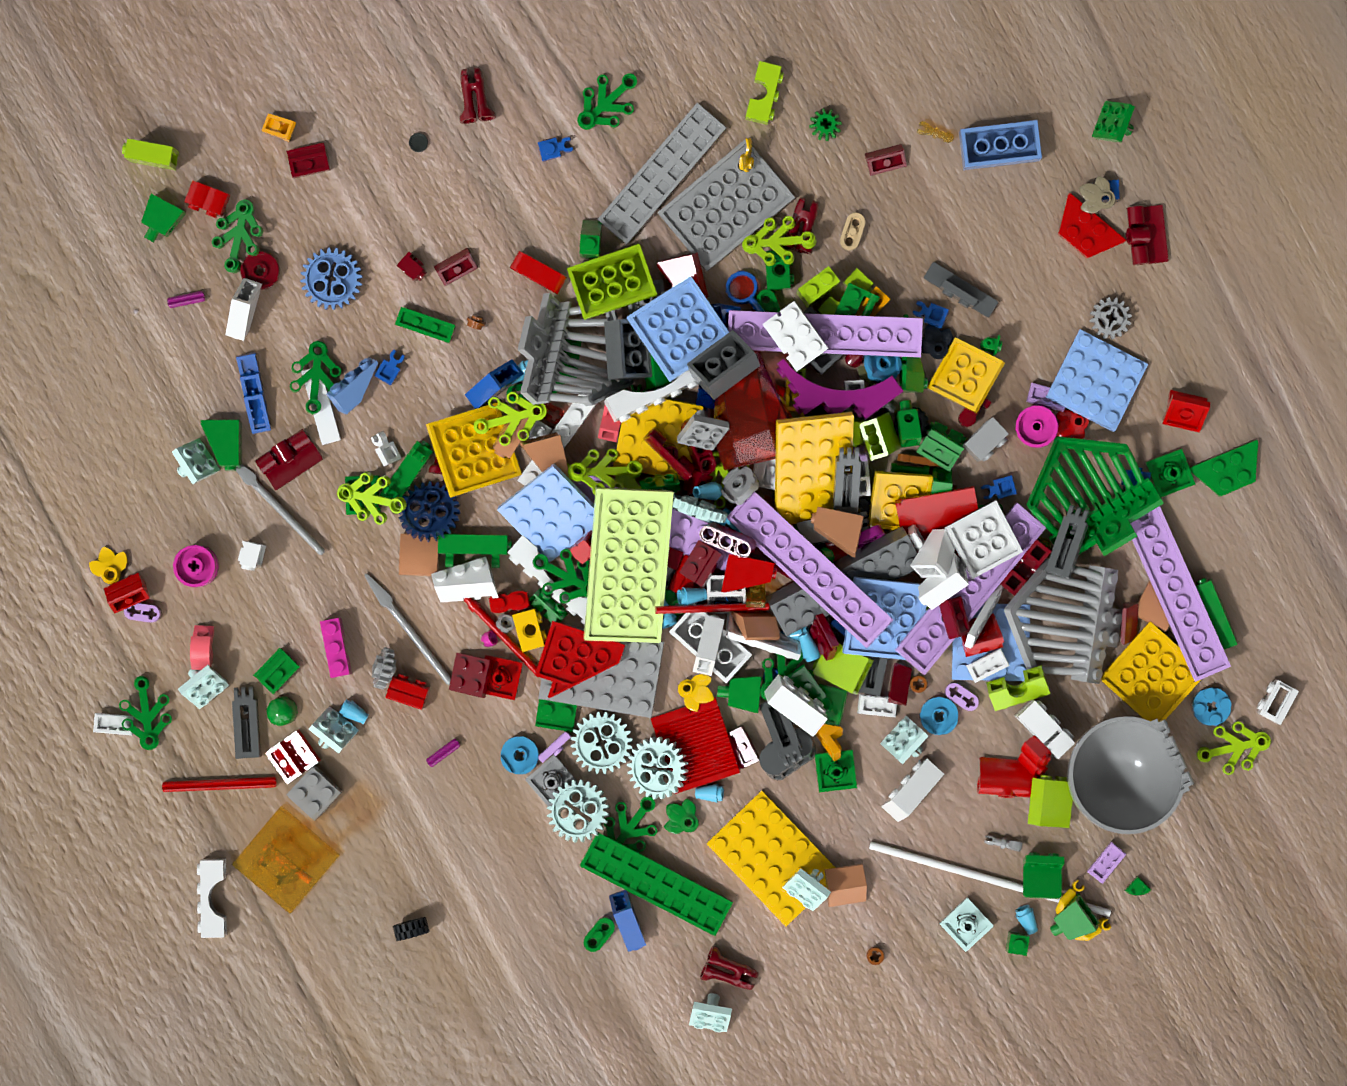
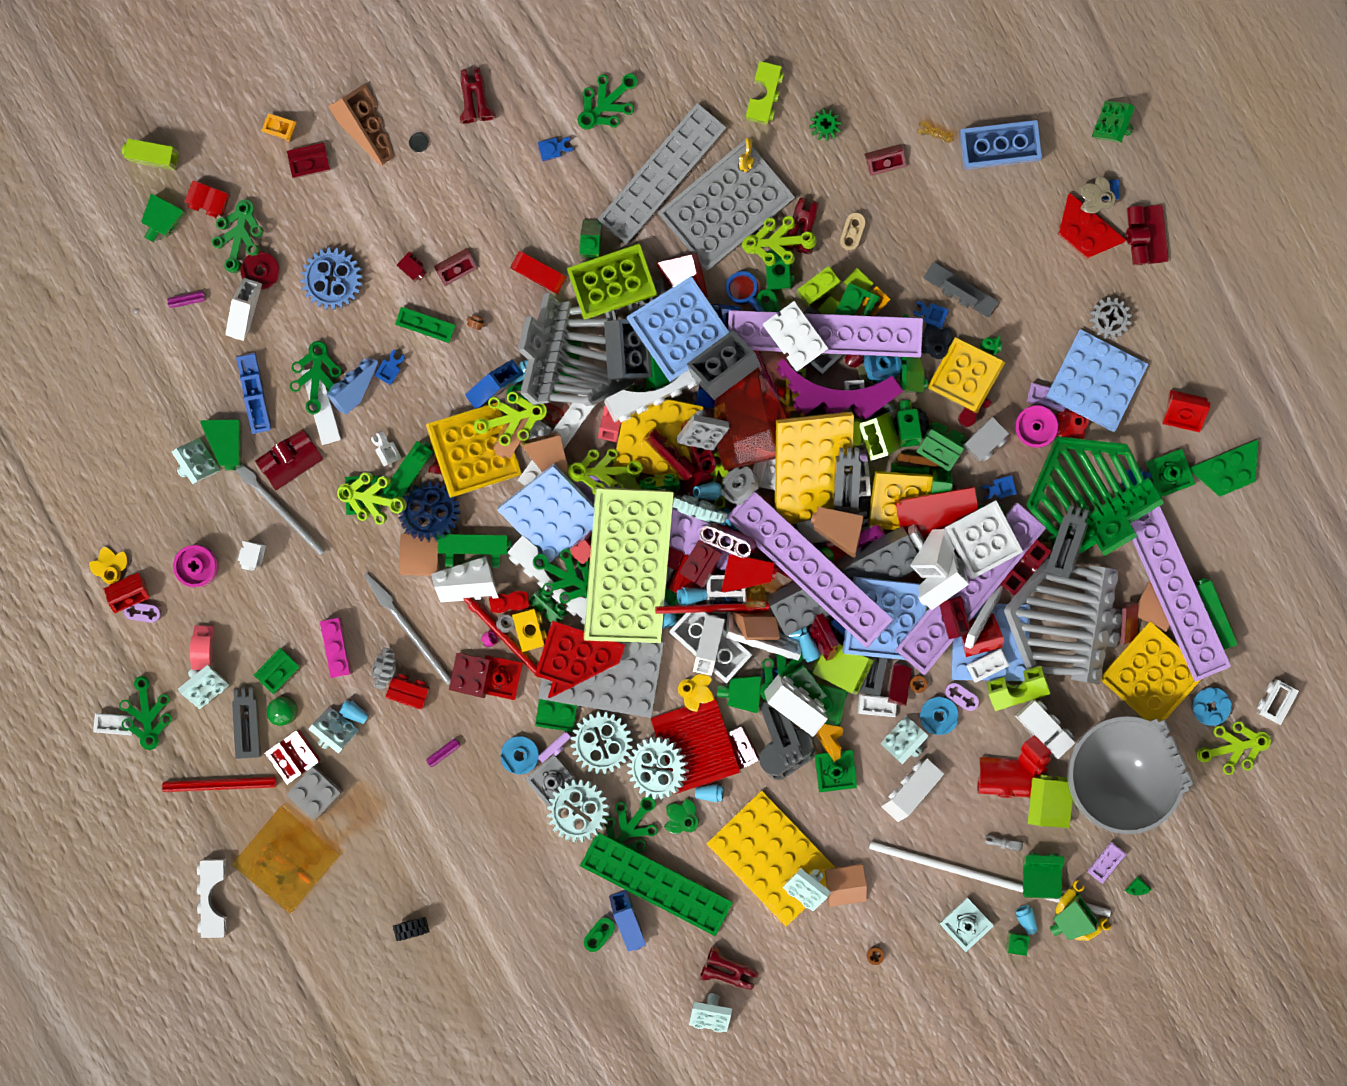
none -> nougat wedge [328,83,394,166]

